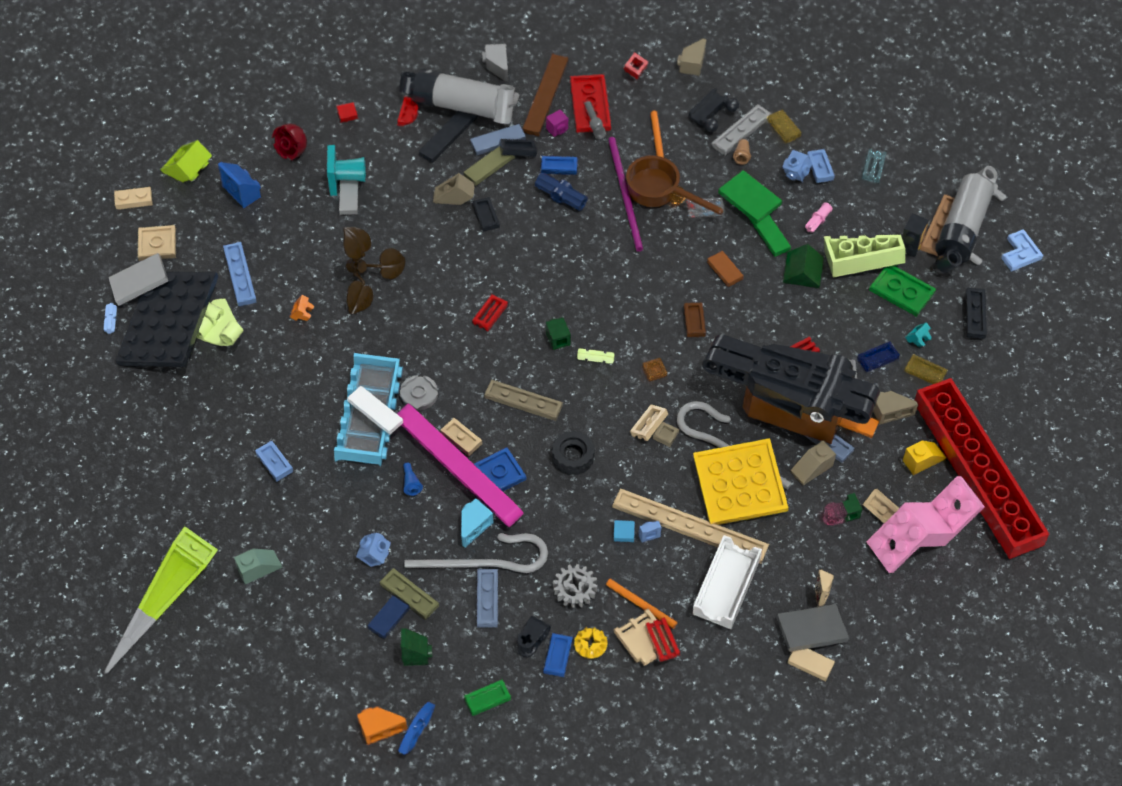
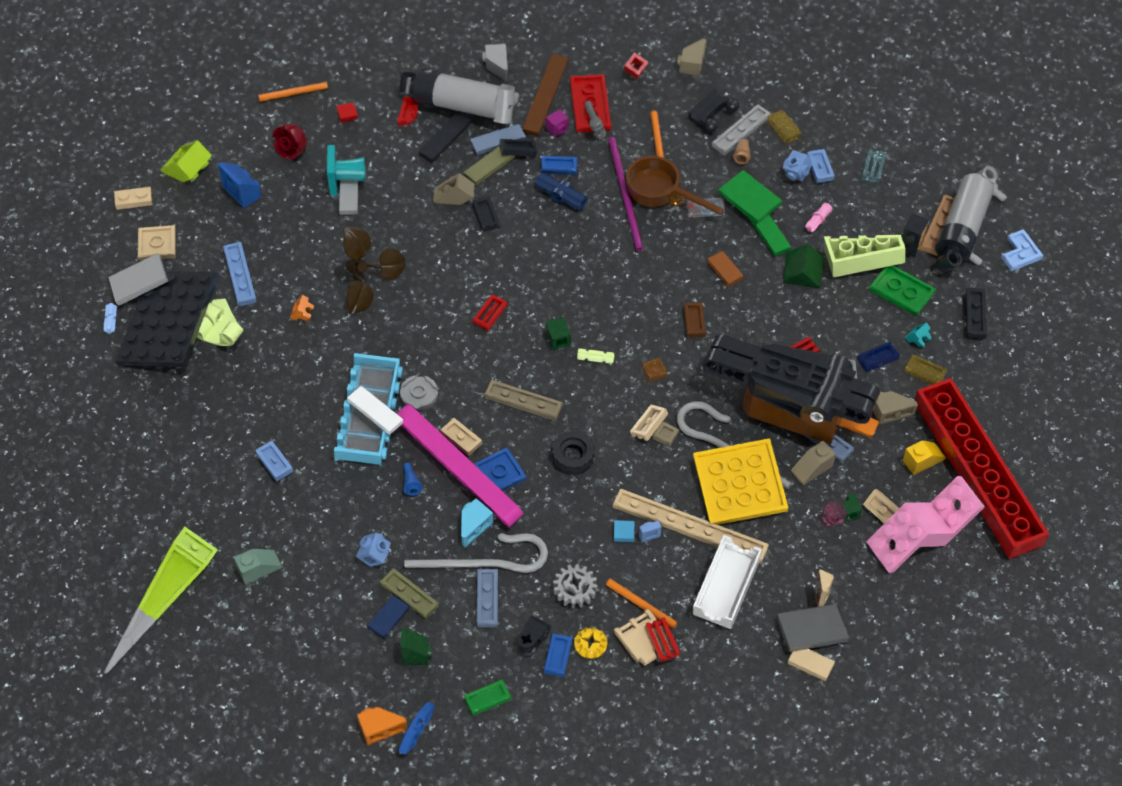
none -> orange bar [258,82,328,102]

